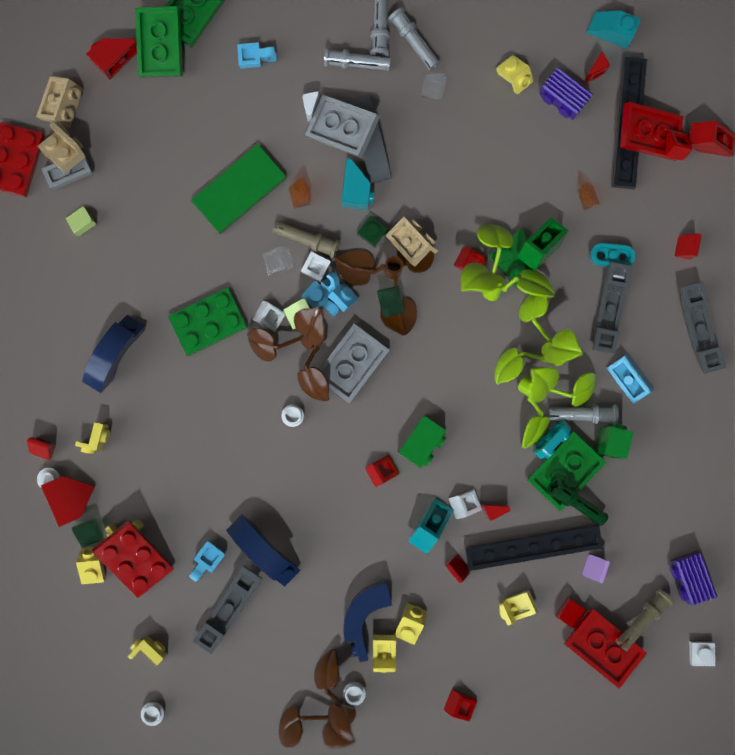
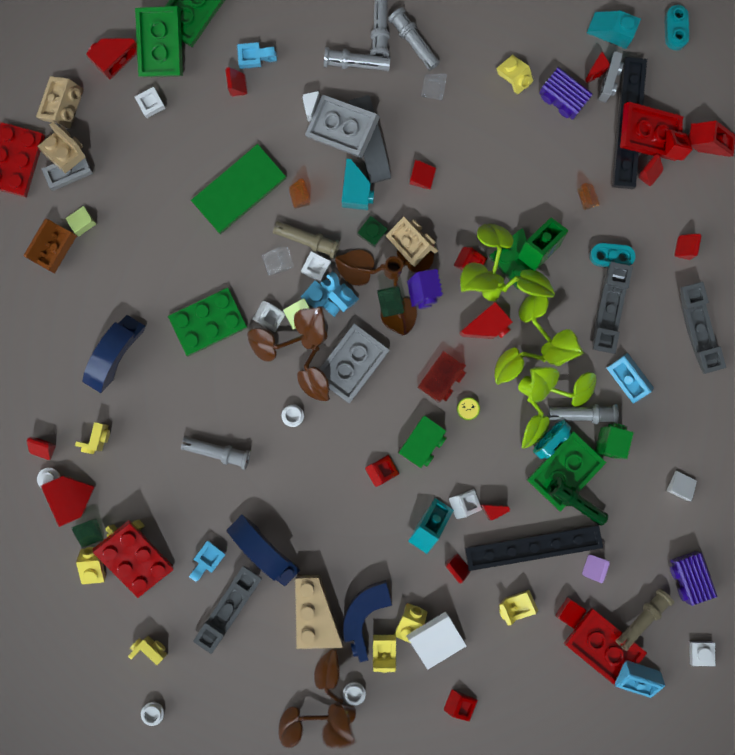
none -> dark orange bracket [24,218,77,274]
none -> white plate [135,87,165,118]
none -> light grey pin [181,436,251,470]
none -> red slope [225,67,247,97]
none -> tan wedge [295,575,344,649]
none -> white tile [406,612,466,669]
none -> dark purple brick [407,269,443,309]
none -> red slope [410,160,436,190]
none -> clear red bracket [417,351,467,403]
none -> light yellow tile [457,398,480,420]
none -> red slope [459,302,513,339]
none -> light grey plate [598,51,624,102]
none -> medium azure slope [615,661,666,698]
none -> red slope [638,154,663,186]
none -> teal plate [665,5,689,51]
none -> white slope [666,471,697,501]

